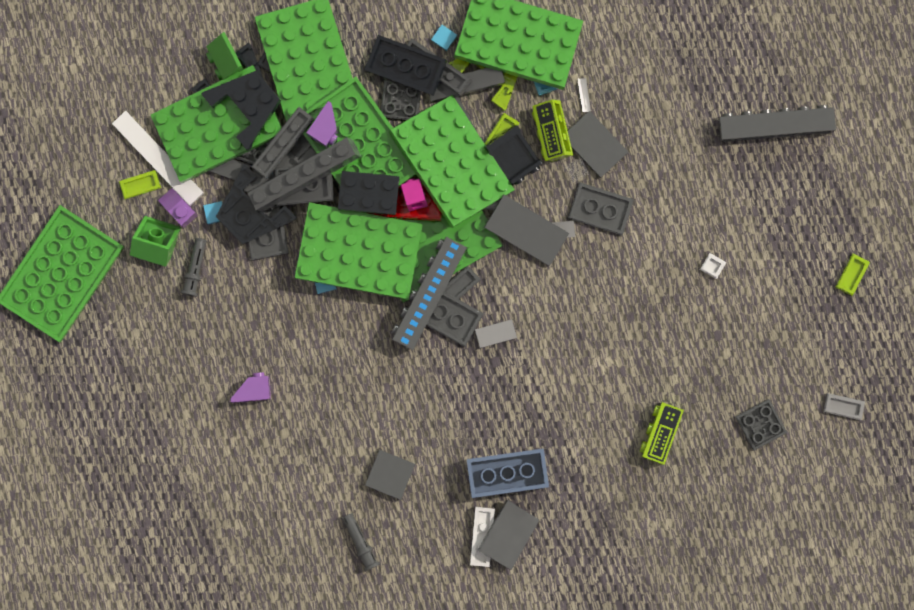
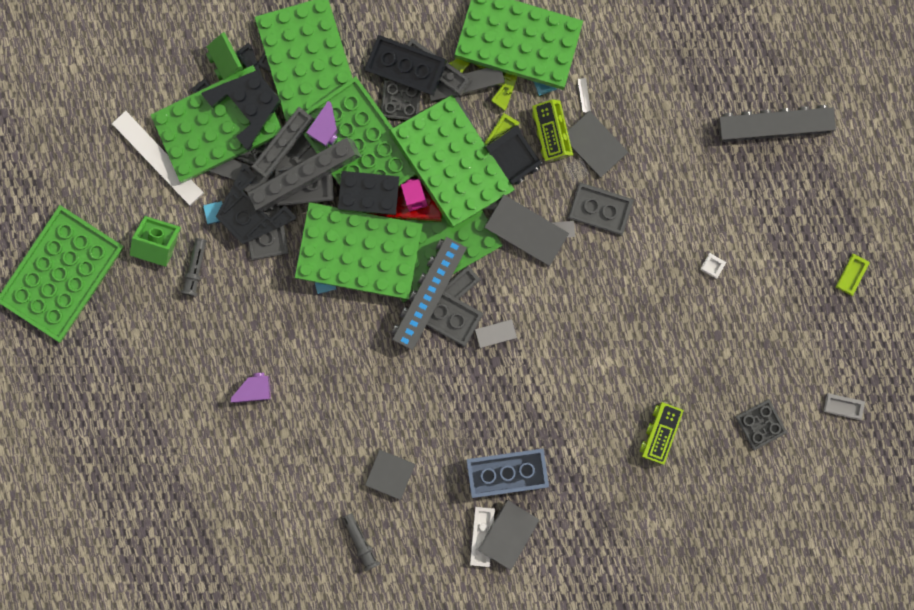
lime tile [119,170,161,200] -> none
medium lavender slope [158,188,198,228] -> none
medium azure tile [431,25,457,51] -> none

